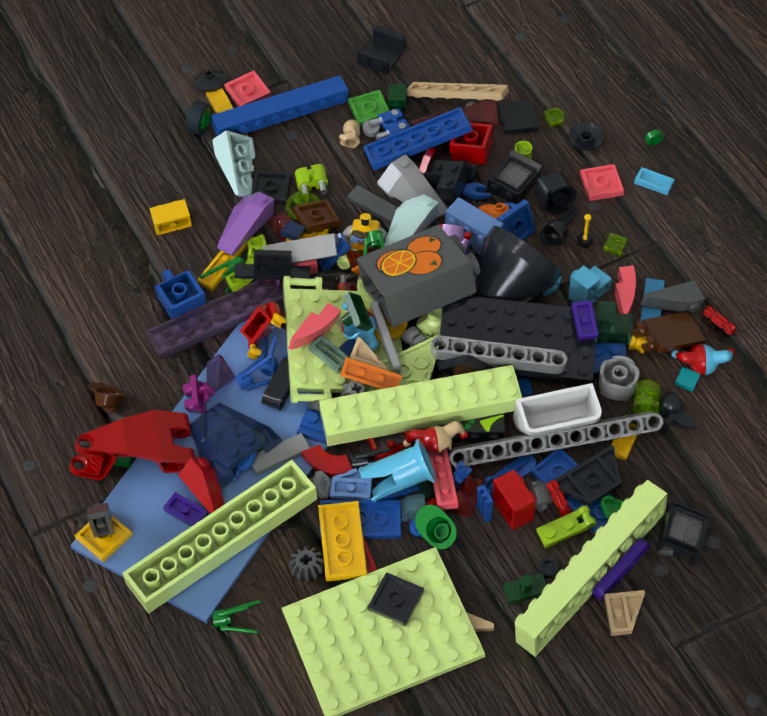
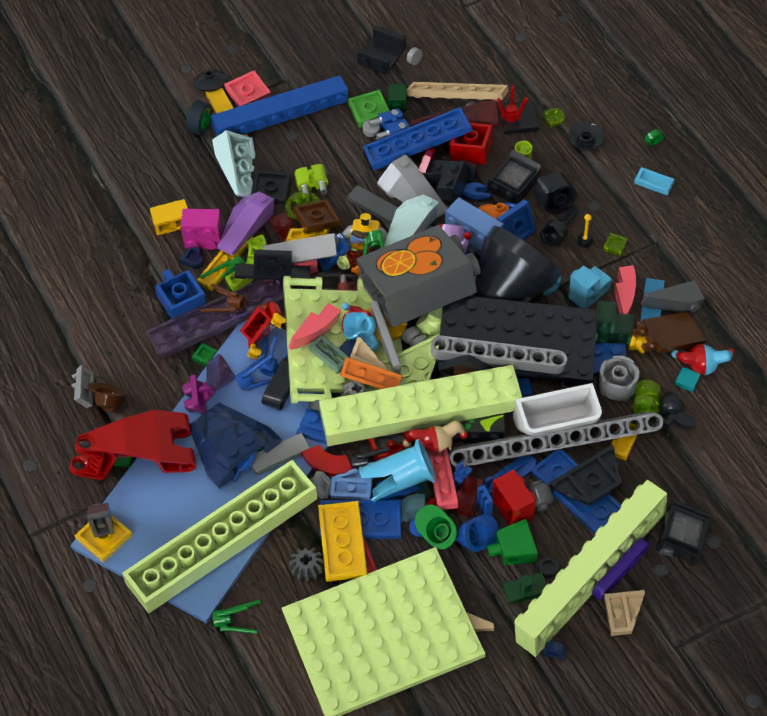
dark purple plate [163,492,209,527] -> none
red slope [178,457,225,514] -> none
dark blue tile [280,221,306,240] -> none
tan animal [339,119,360,149] -> none
dark green tile [341,292,373,331] -> none
black tile [368,572,424,626] -> none
lime plate [536,505,597,549] -> none
red axle [546,480,572,517] -> none
dark purple plate [571,300,599,341] -> none
coral tile [580,164,625,201] -> none
green tile [600,495,624,521] -> none
red axle [703,306,736,335] -> none
none -> light grey plate [72,365,94,408]
none -> dark blue tile [180,247,203,269]
none -> dark pink brick [181,209,223,250]
none -> green tile [192,343,218,367]
none -> reddish brown plant [199,284,246,313]
none -> light grey tile [407,47,423,65]
none -> blue piece [456,514,499,552]
none -> green torso [486,519,538,565]
none -> red plant [497,85,528,122]
none -> dark blue tile [543,641,566,660]

